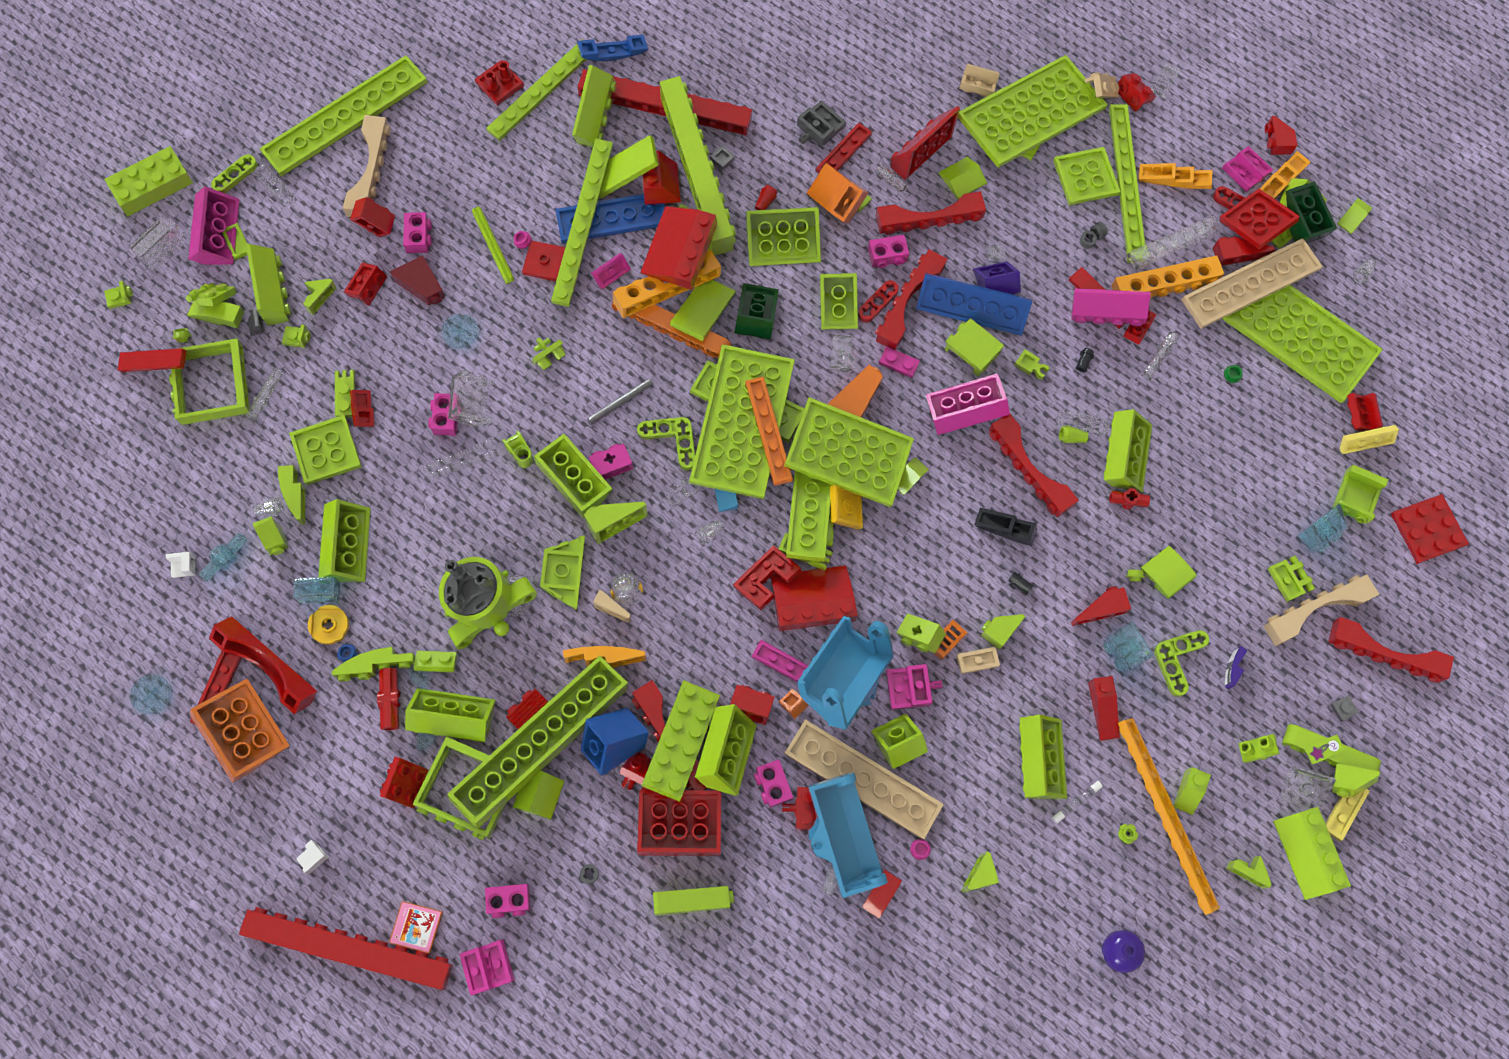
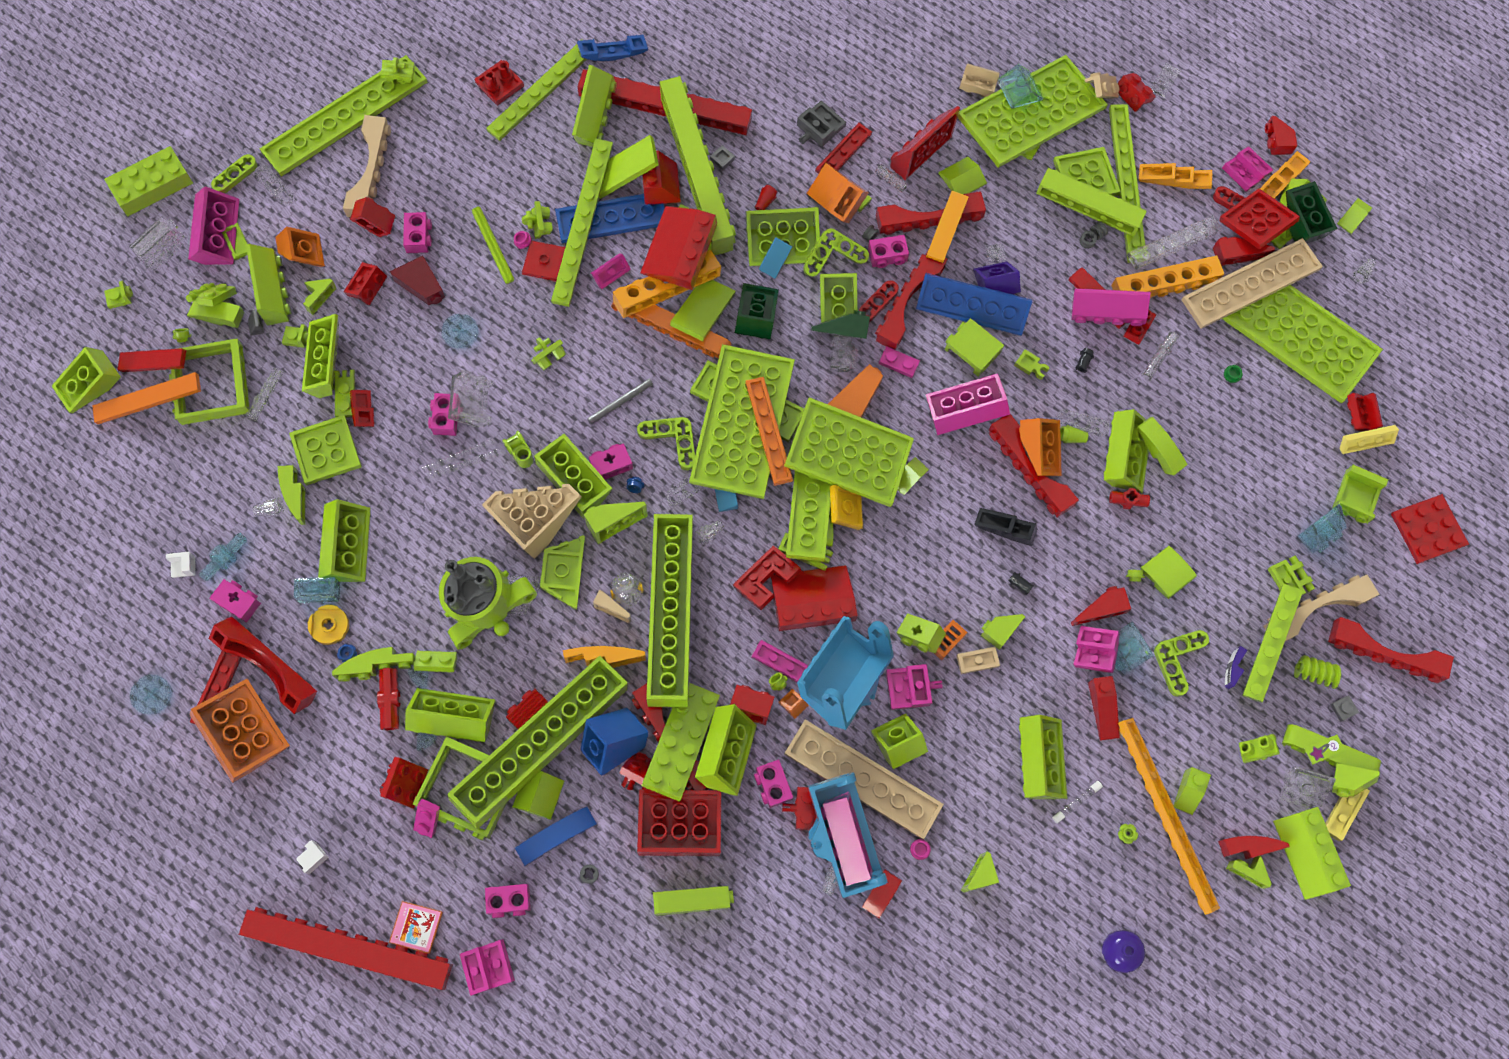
lime slope [252,516,289,555] -> none
none -> lime slope [52,347,121,413]
none -> orange tile [92,372,201,424]
none -> dark pink brick [209,579,261,623]
none -> orange slope [275,226,325,267]
none -> lime slope [302,314,339,398]
none -> lime hips [380,57,415,83]
none -> dark pink plate [413,799,440,838]
none -> tan slope [482,484,582,559]
none -> blue slope [515,806,597,866]
none -> lime hips [522,201,553,239]
none -> blue plate [626,477,645,494]
none -> lime brick [647,514,693,707]
none -> dark azure slope [759,237,792,279]
none -> lime plate [769,672,788,691]
none -> lime beam [803,228,869,277]
none -> dark green slope [810,310,870,339]
none -> slope [821,792,873,886]
none -> dark grey bush [862,225,879,242]
none -> light orange slope [926,191,968,263]
none -> clear light blue slope [997,63,1043,109]
none -> orange slope [1019,418,1062,476]
none -> lime brick [1036,168,1147,237]
none -> dark pink slope [1073,626,1119,673]
none -> lime slope [1137,417,1188,475]
none -> red slope [1218,836,1290,860]
none -> lime brick [1242,584,1303,703]
none -> lime piece [1294,655,1341,689]

